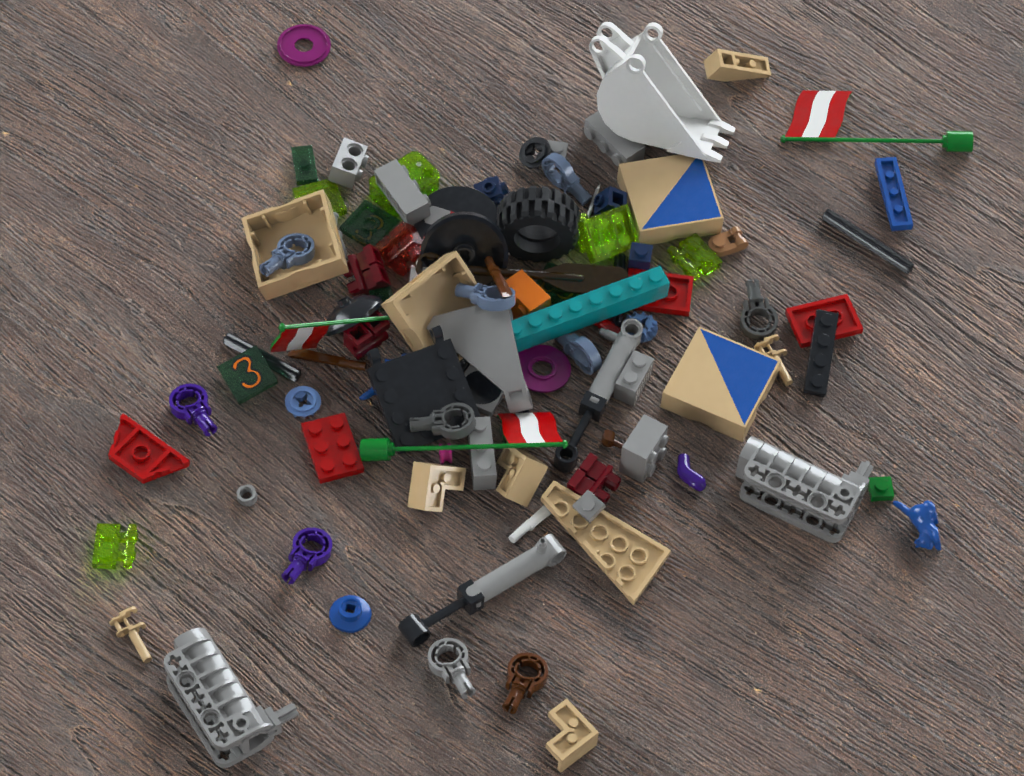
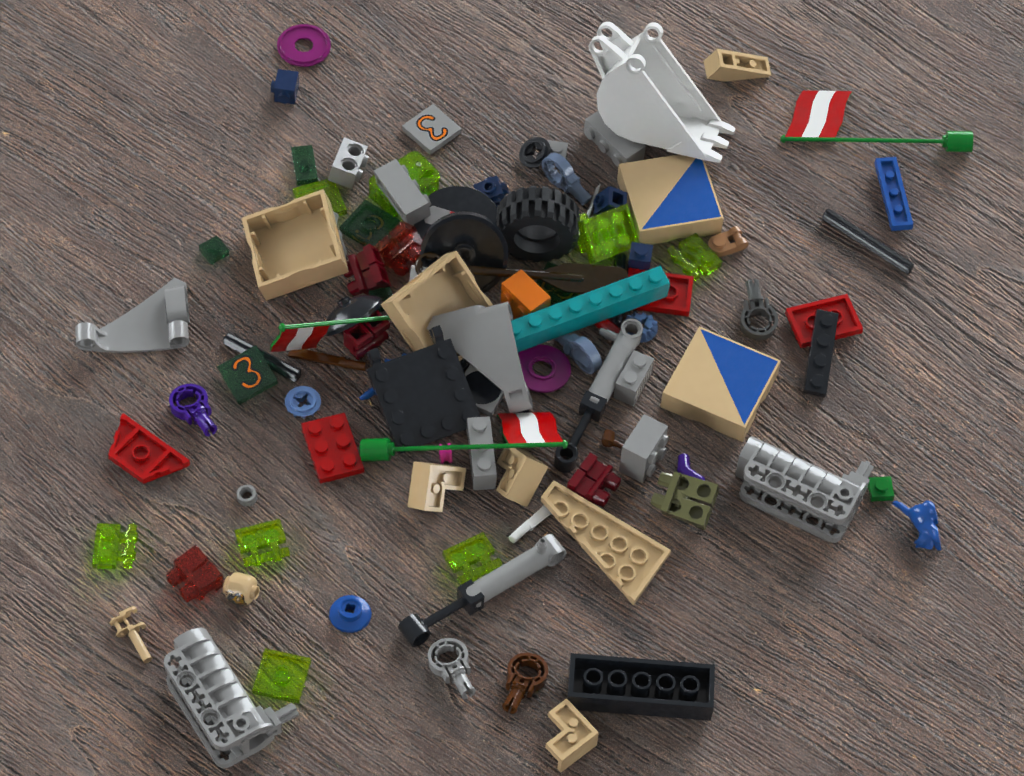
sand blue pin [259,233,315,277] -> none
dark purple pin [281,528,332,584] -> none
dark grey pin [410,403,476,439] -> none
sand blue pin [455,283,516,311] -> none
reddish brown piece [484,256,512,298] -> none
light grey plate [572,490,606,523] -> none
tan piece [754,334,793,386] -> none
none -> light grey panel [75,277,190,353]
none -> clear red hips [166,545,224,603]
none -> clear green plate [199,235,229,265]
none -> tan head [223,572,260,606]
none -> clear neon green plate [234,519,290,567]
none -> clear neon green plate [252,648,312,704]
none -> dark blue brick [271,69,299,104]
none -> light grey tile [402,104,462,155]
none -> clear neon green plate [442,532,503,585]
none -> black brick [567,653,715,721]
none -> olive hips [650,471,720,530]

